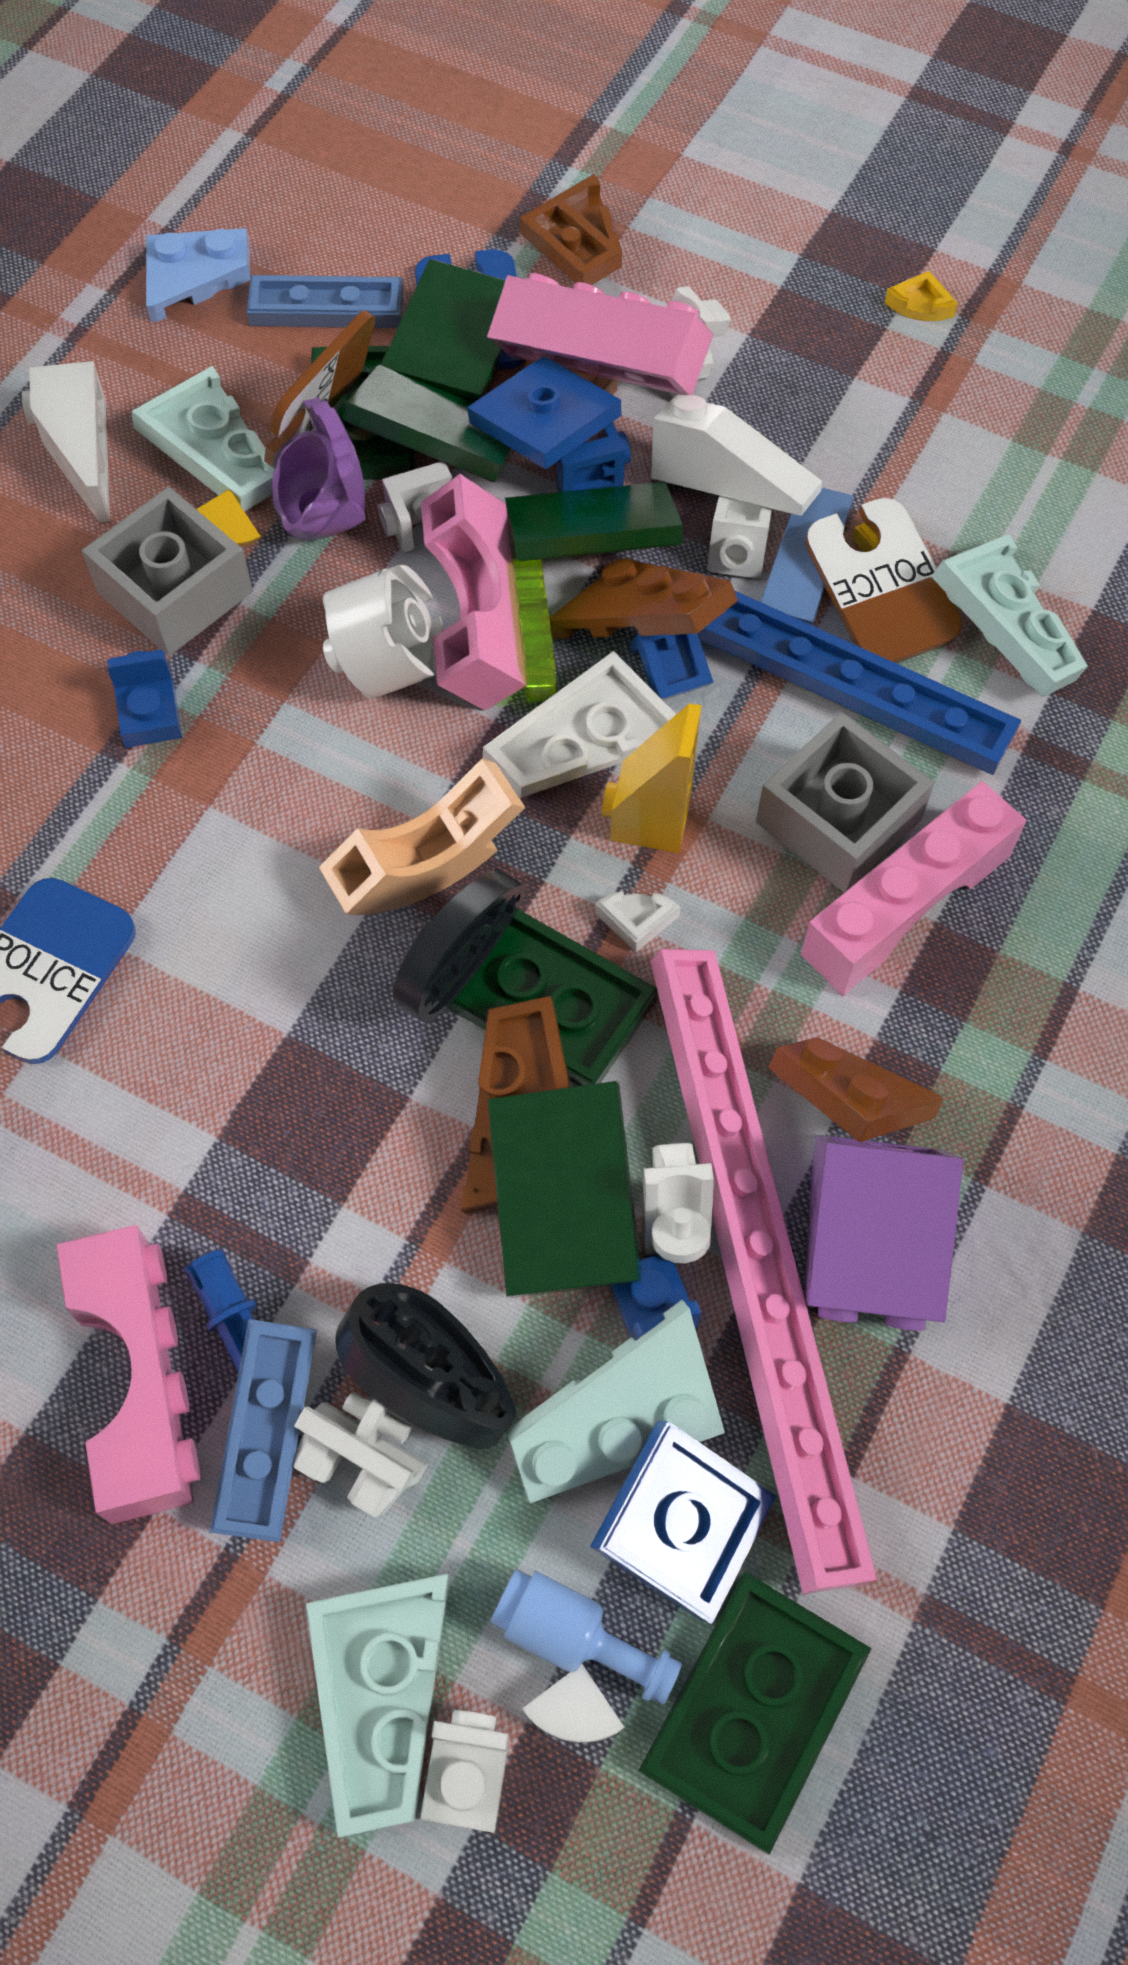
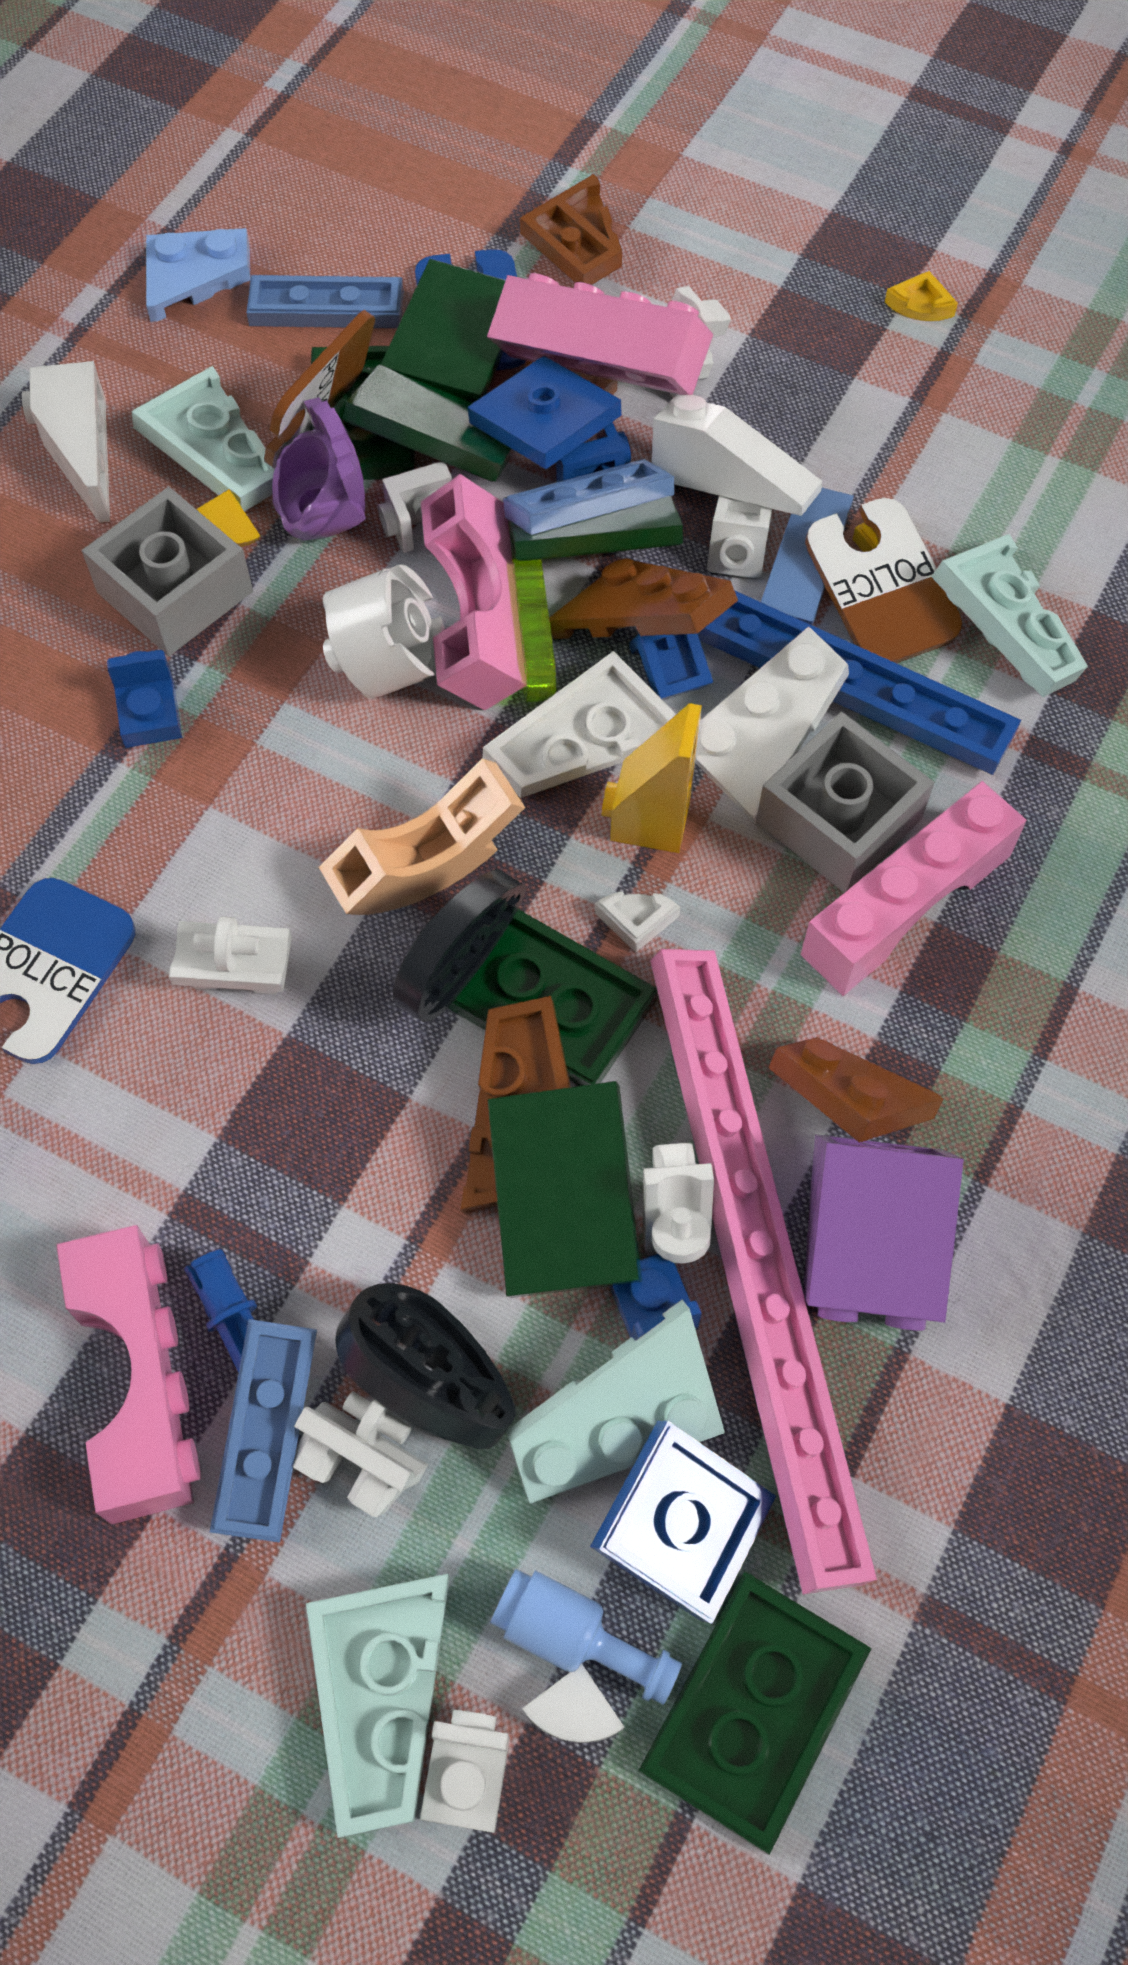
none -> white hips [168,916,292,995]
none -> medium blue tile [503,459,674,535]
none -> white wing [695,627,849,826]

